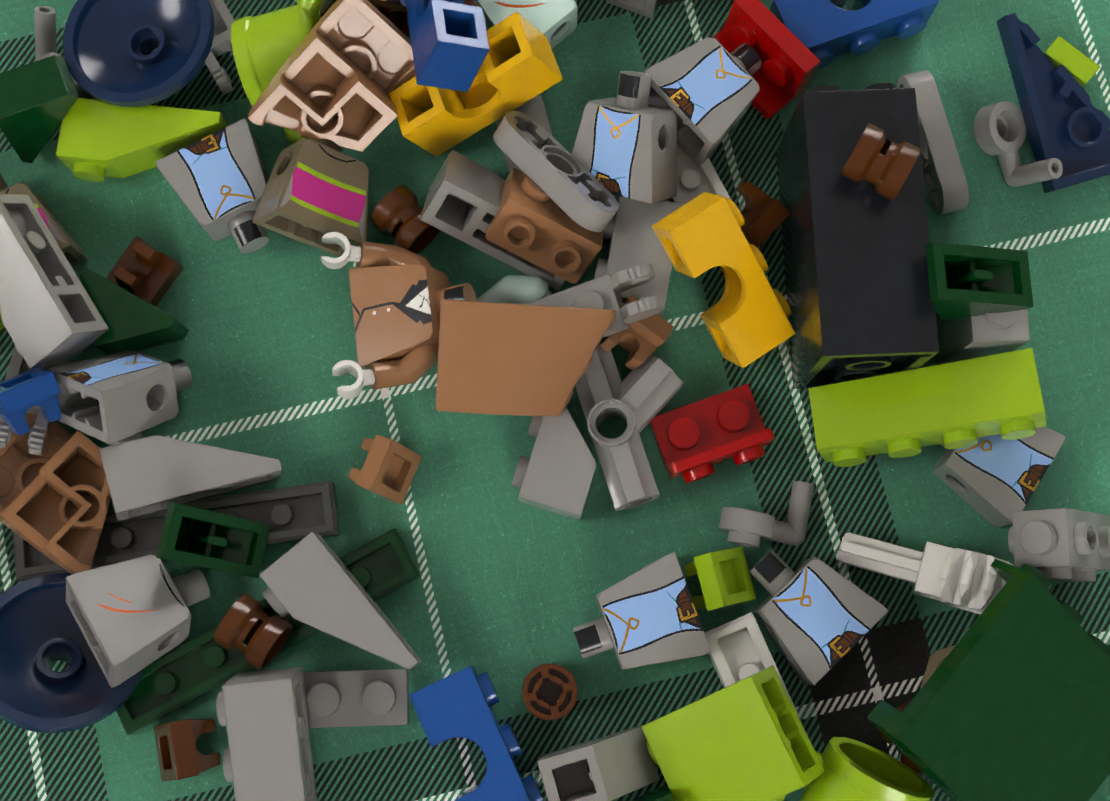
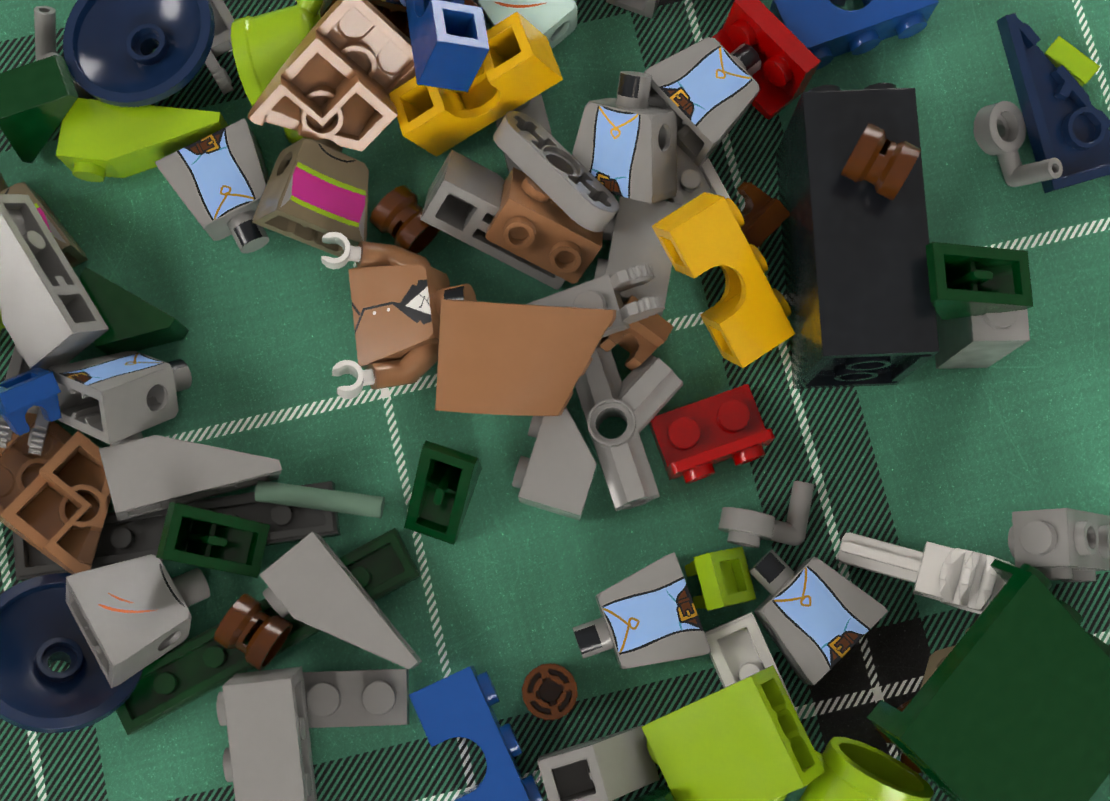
reddish brown tile [106,236,183,307] -> none
reddish brown tile [154,718,221,782] -> none
medium nougat tile [348,434,422,505] -> none
light aqua arm [477,275,552,304] -> none
lime brick [808,348,1047,467] -> none
light grey beam [897,70,969,215] -> none
torso [933,427,1066,528] -> none
none -> sand green piece [255,480,385,518]
none -> dark green slope [404,440,482,545]

